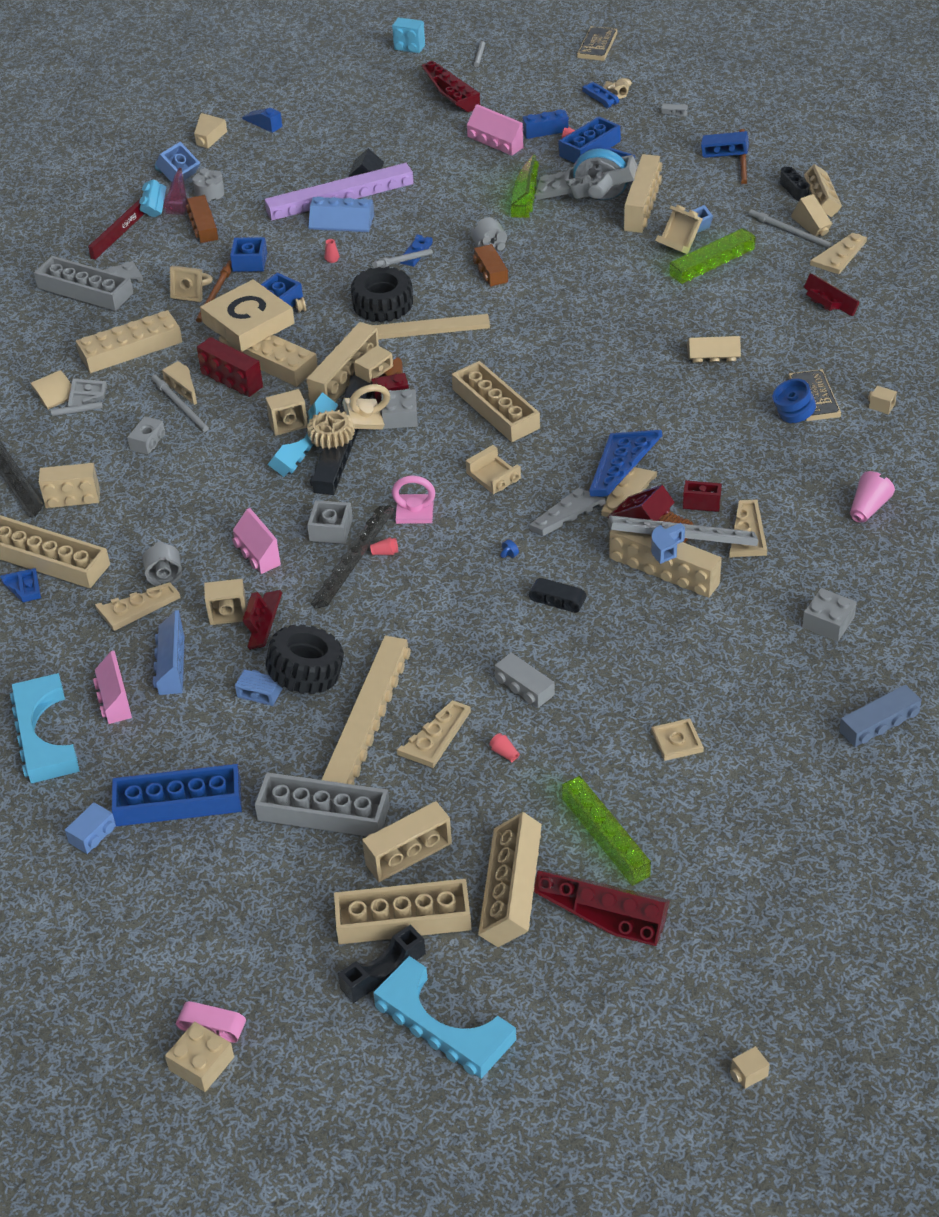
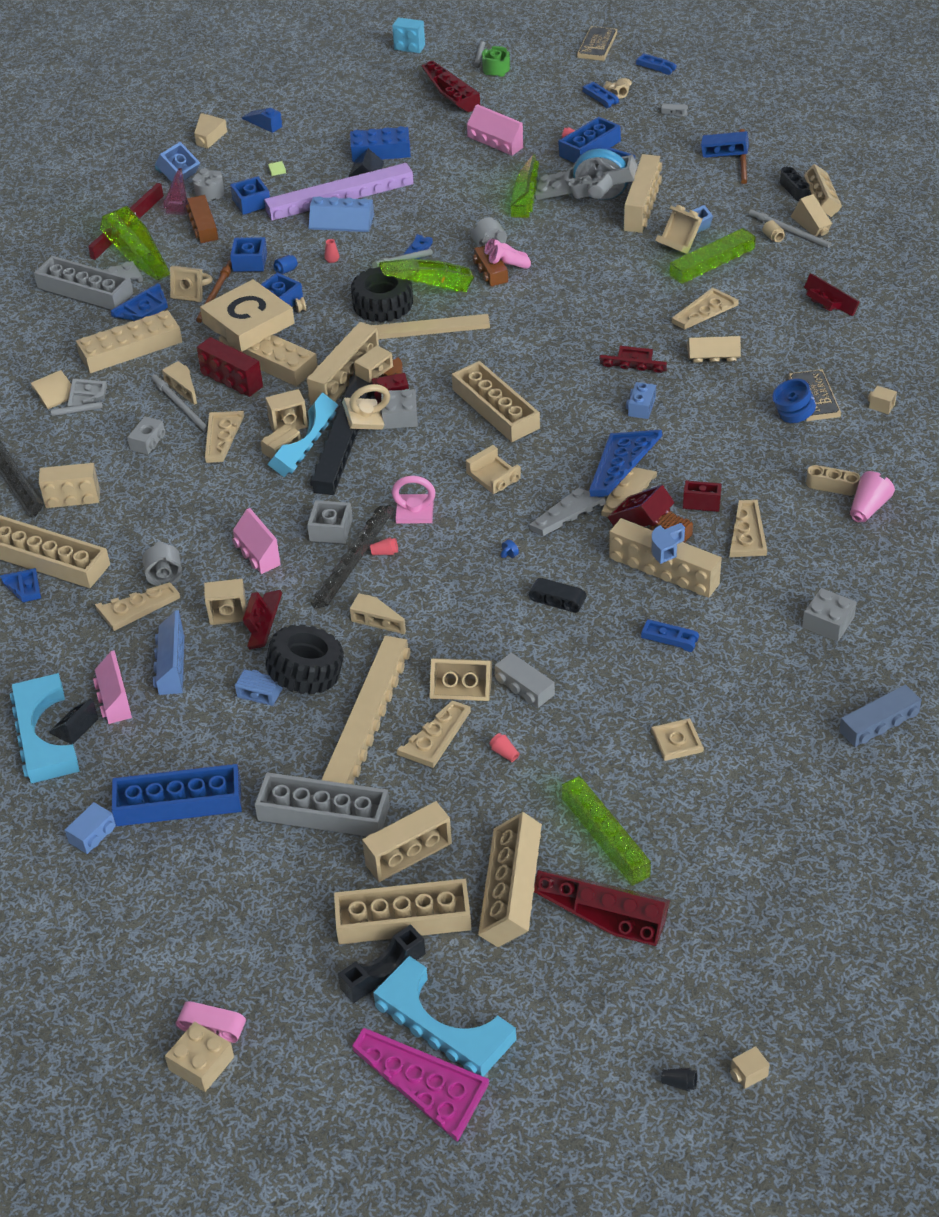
medium azure brick [139,180,167,217] -> none
tan gear [307,409,355,449] -> none
blue brick [522,110,568,139] -> none
light grey tile [608,516,759,546] -> none
tan wing [810,233,867,274] -> none
none -> black slope [49,698,98,744]
none -> clear neon green wedge [100,206,170,280]
none -> blue wing [110,283,168,321]
none -> tan wing [205,411,244,463]
none -> blue brick [230,176,270,215]
none -> tan brick [261,424,301,459]
none -> yellowish green tile [268,161,286,176]
none -> blue brick [273,255,298,275]
none -> blue brick [350,126,411,162]
none -> tan slope [350,593,406,634]
none -> dark pink wing [352,1027,489,1142]
none -> clear neon green wedge [379,259,474,292]
none -> tan slope [430,658,492,701]
none -> bright green brick [482,46,510,77]
none -> bright pink piece [485,239,531,268]
none -> dark red bracket [599,346,667,373]
none -> medium blue brick [626,382,656,419]
none -> blue hinge [636,53,676,75]
none -> blue plate [641,619,699,652]
none -> black cone [661,1067,698,1092]
none -> tan wing [672,288,739,330]
none -> tan brick [762,220,785,243]
none -> tan beam [806,465,860,496]

